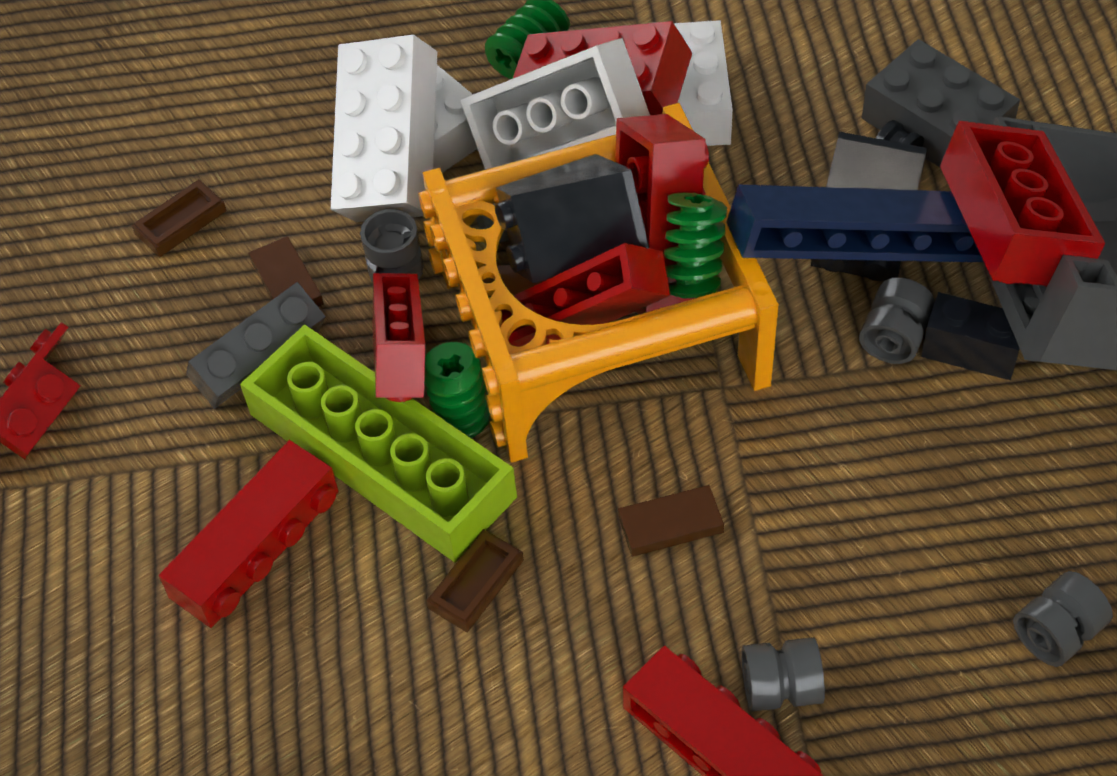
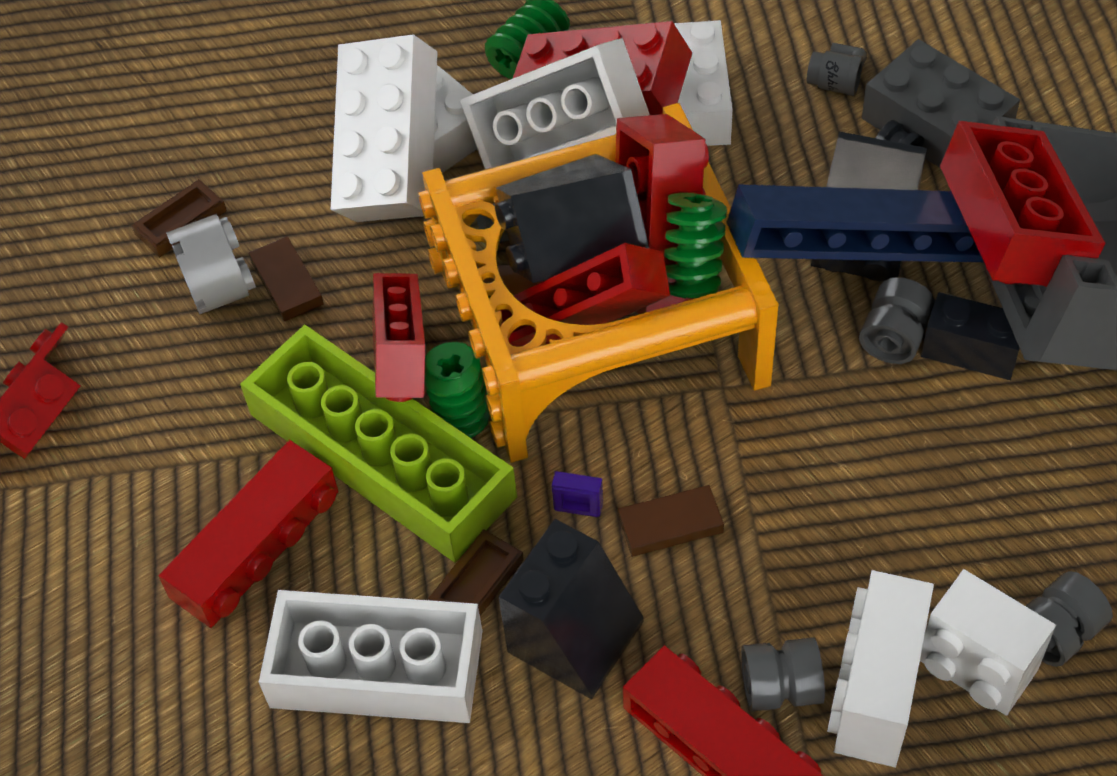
dark grey brick [186,282,326,409] -> none
dark grey wheel [360,209,424,282] -> none
none -> light grey brick [166,214,256,315]
none -> white brick [259,590,483,723]
none -> black slope [499,519,644,700]
none -> dark purple tile [552,471,603,517]
none -> dark grey piece [807,43,867,97]
none -> white brick [827,570,934,768]
none -> white brick [920,569,1056,716]

